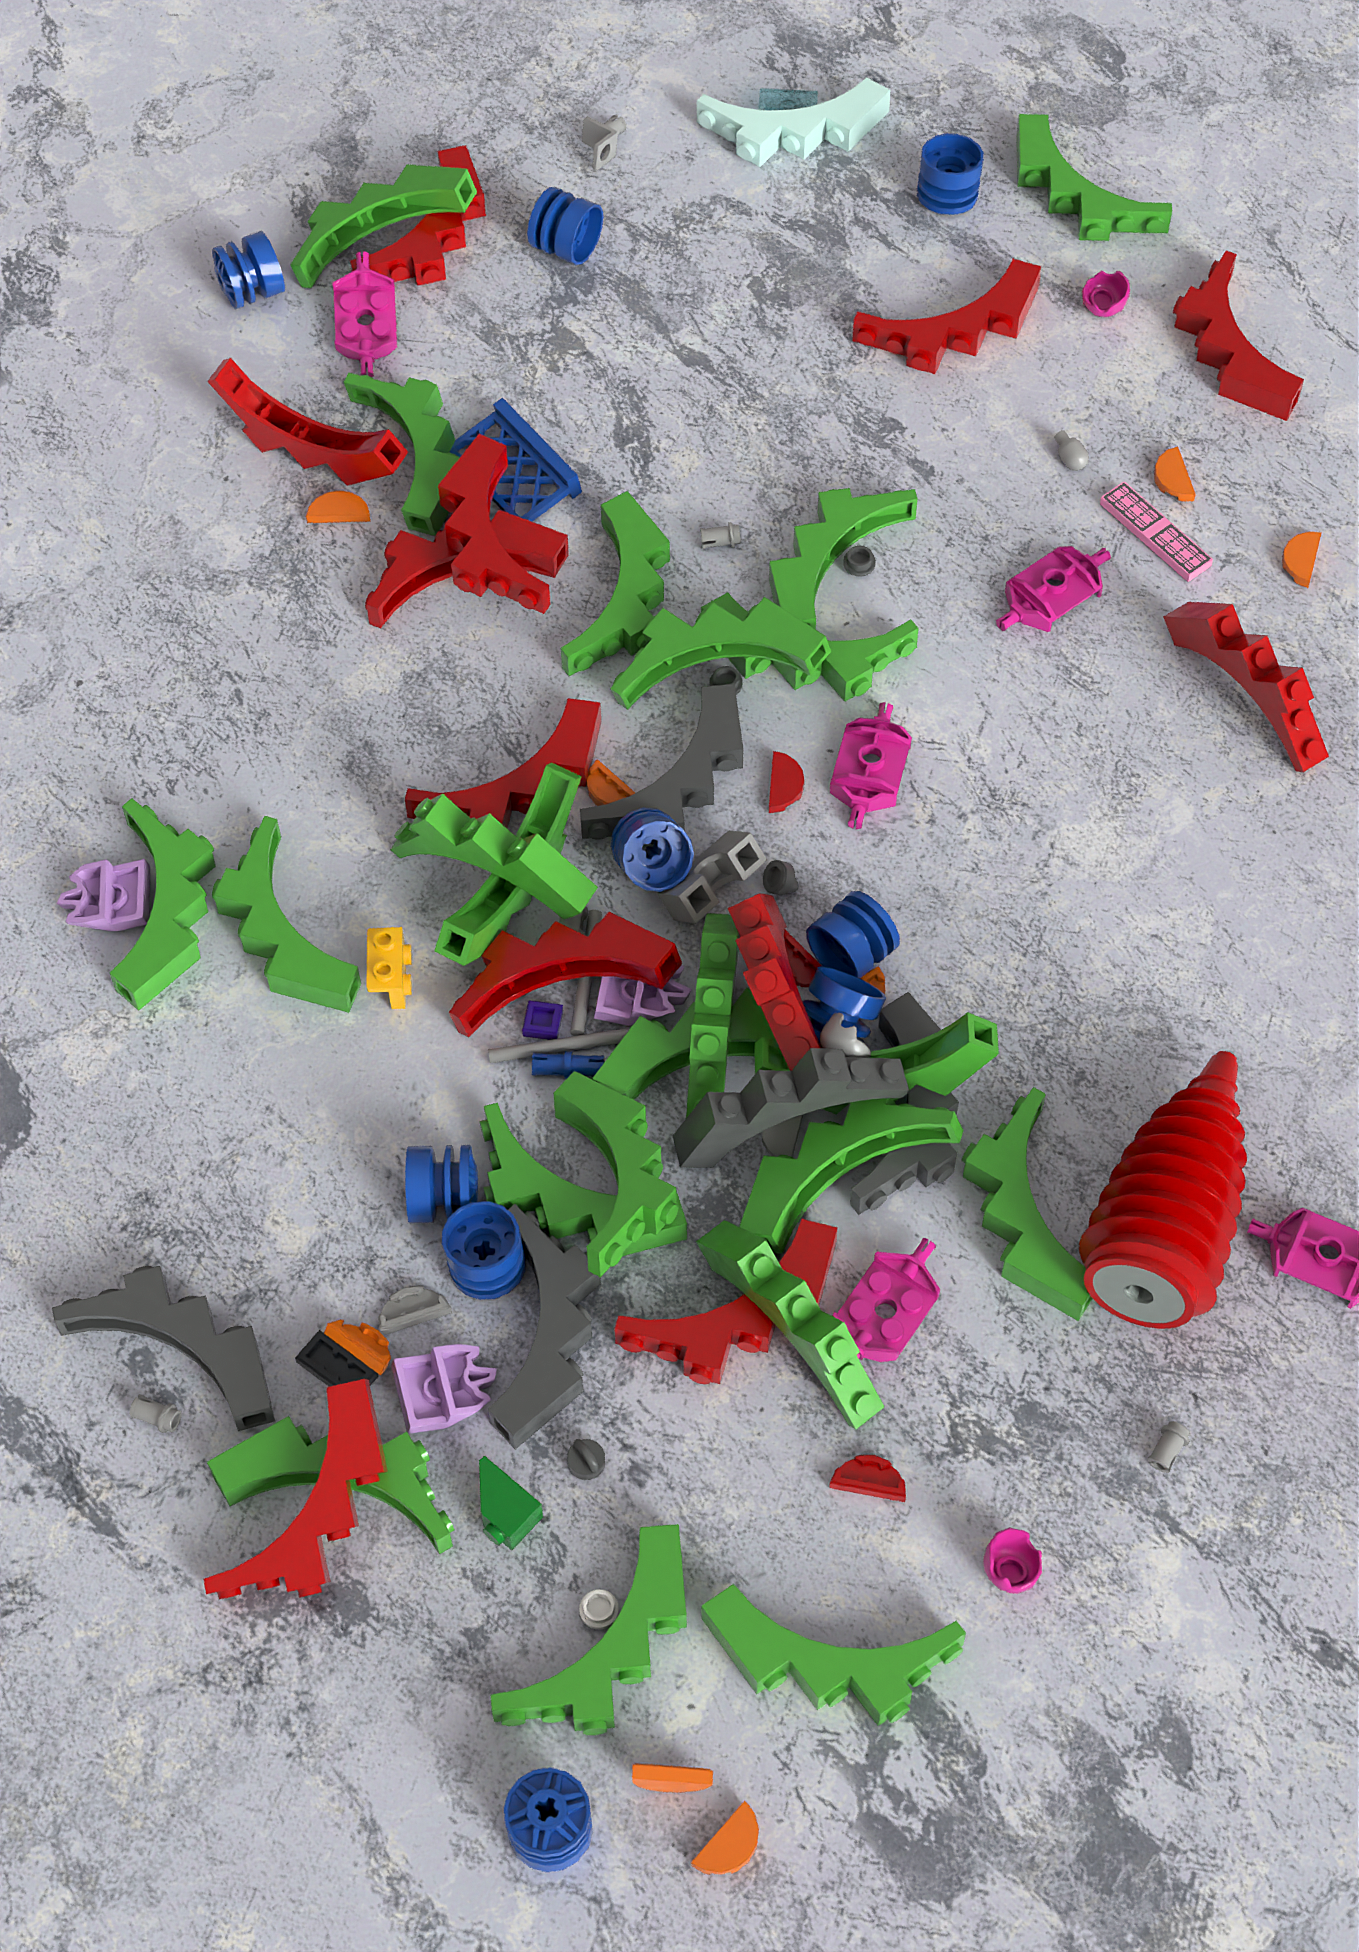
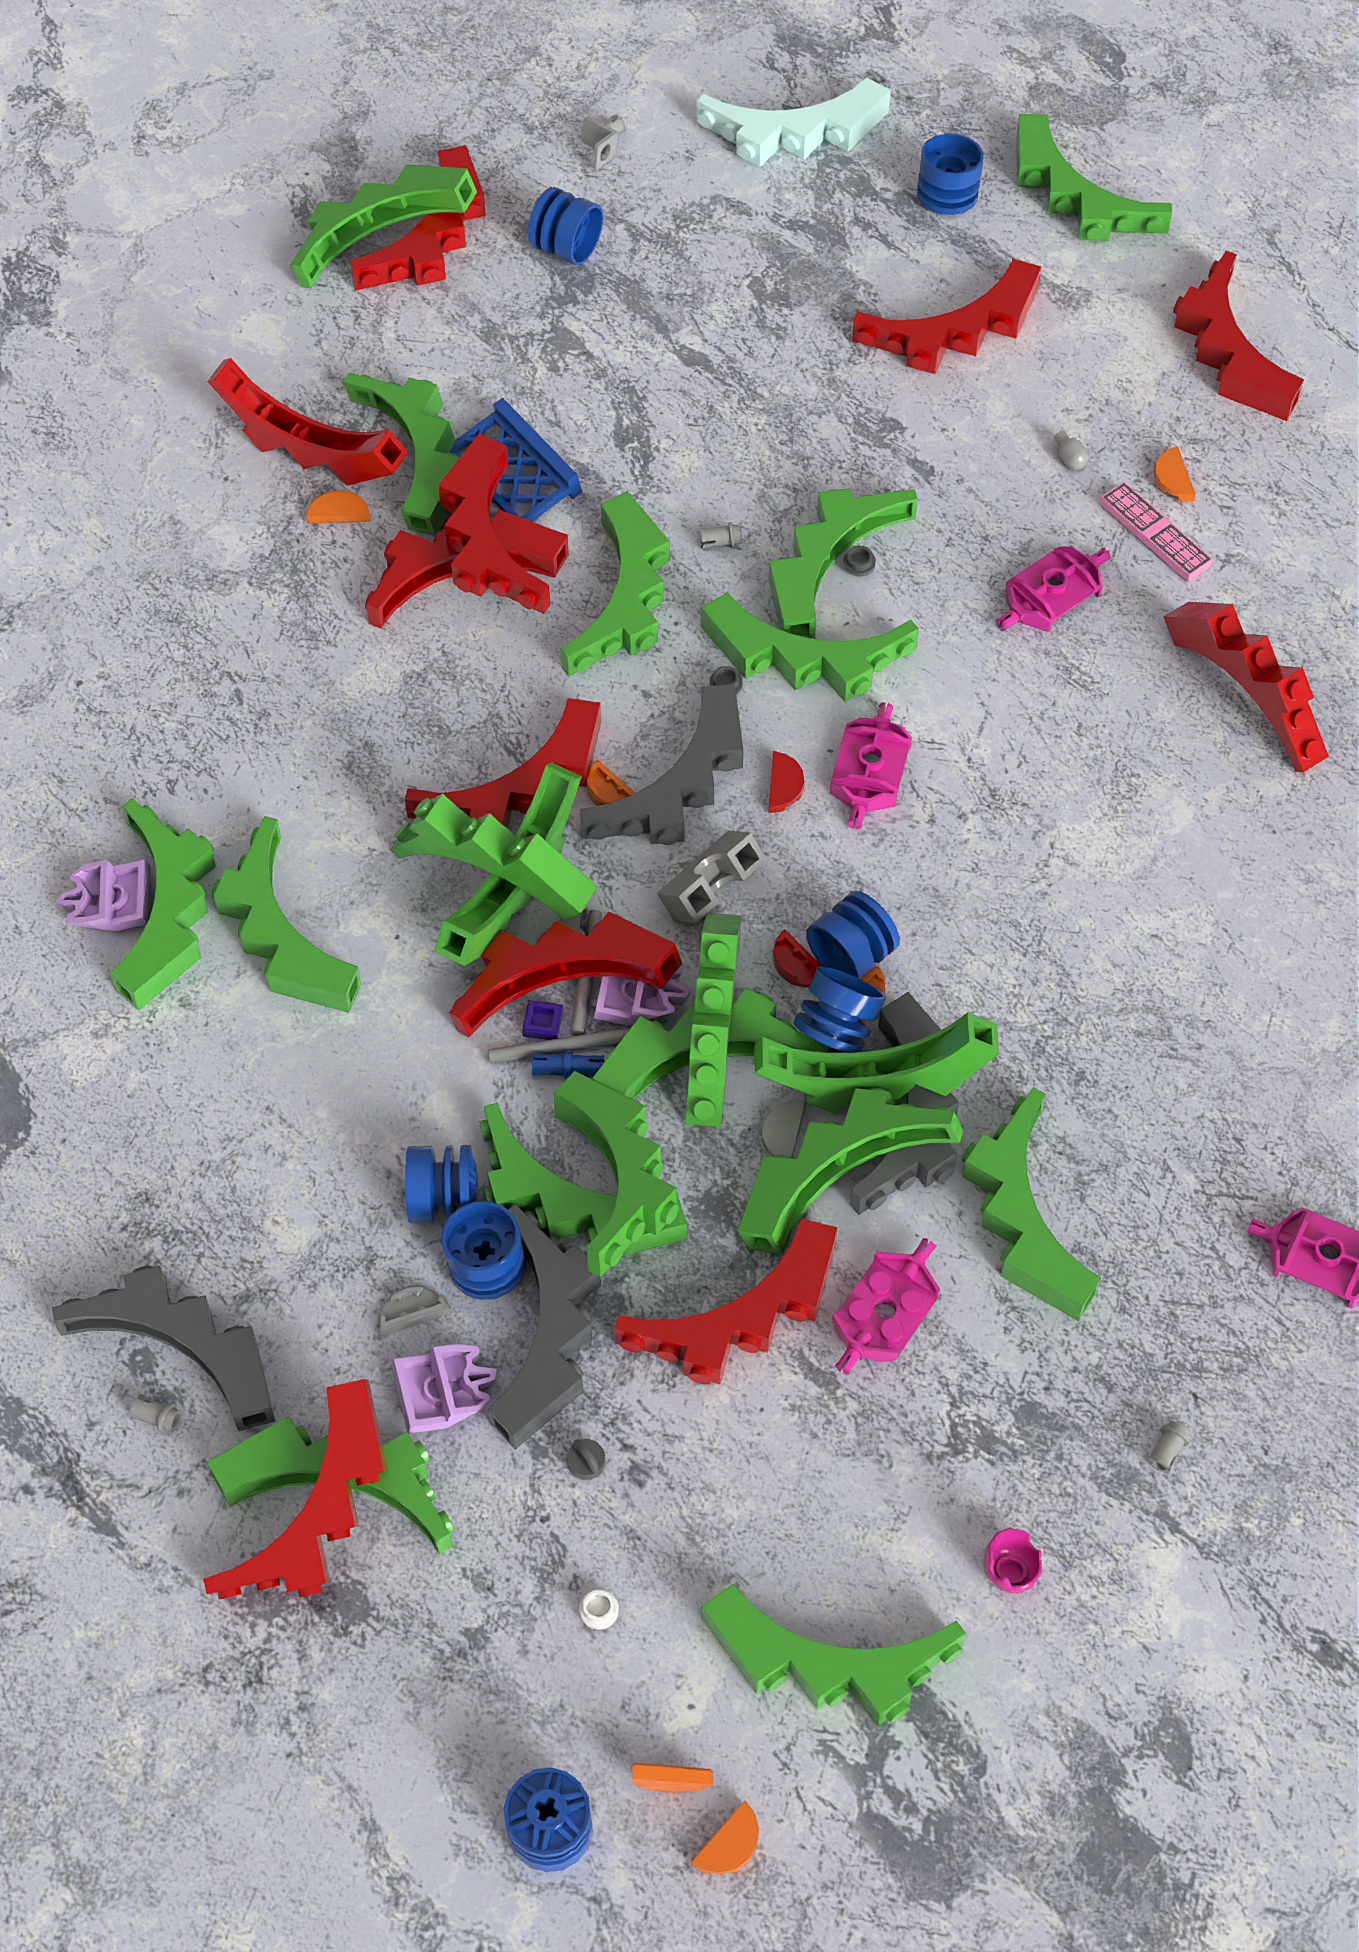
blue wheel [212,230,285,310] -> none
black plate [295,1330,379,1387] -> none
orange tile [324,1320,391,1375] -> none
dark pink plate [332,252,397,377] -> none
yellow bracket [366,927,412,1009] -> none
green slope [479,1455,543,1551] -> none
bright green arch [491,1524,687,1735] -> none
bright green arch [610,597,831,710] -> none
blue wheel [610,807,694,892] -> none
dark grey arch [673,1048,909,1168] -> none
bright green arch [696,1220,885,1429] -> none
red arch [727,893,822,1071] -> none
clear light blue plate [758,88,818,111] -> none
dark grey tile [763,860,799,896] -> none
light grey hair [820,1013,871,1058] -> none
red tile [829,1455,906,1502] -> none
red cone [1079,1051,1247,1329] -> none
dark pink hair [1082,270,1130,317] -> none
orange tile [1282,531,1322,588] -> none

